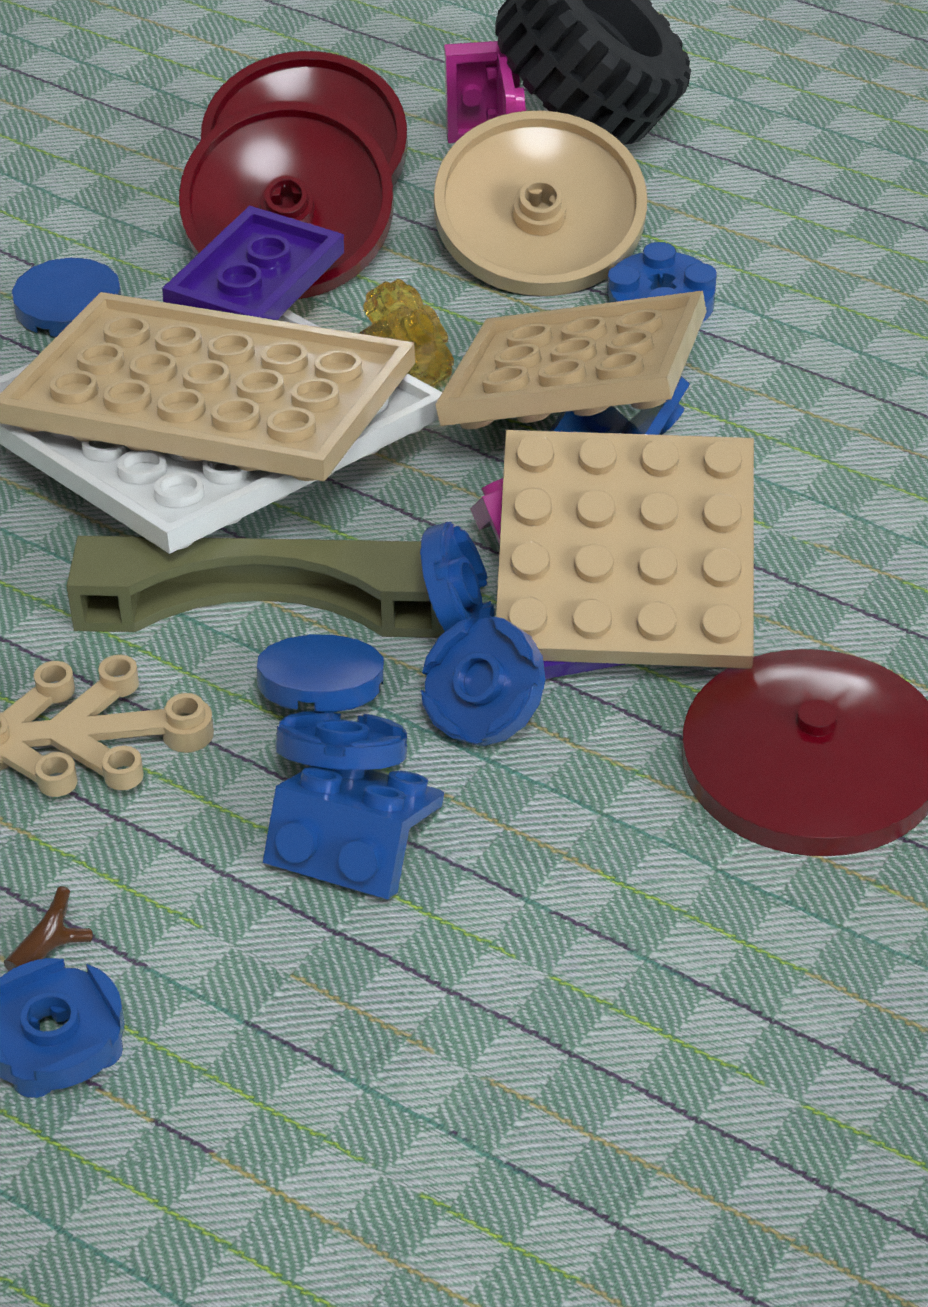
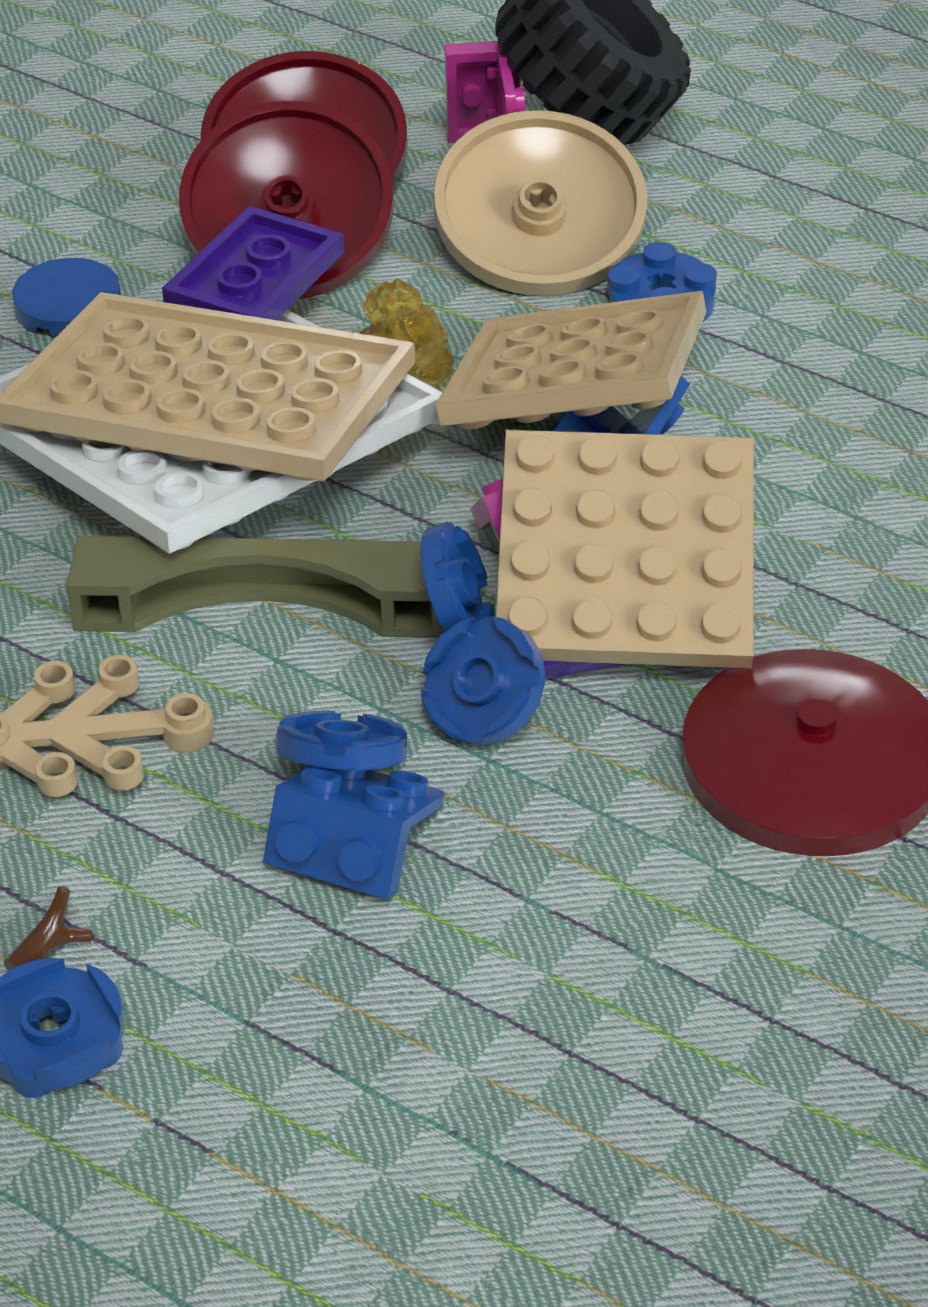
blue tile [257,634,384,713] -> none

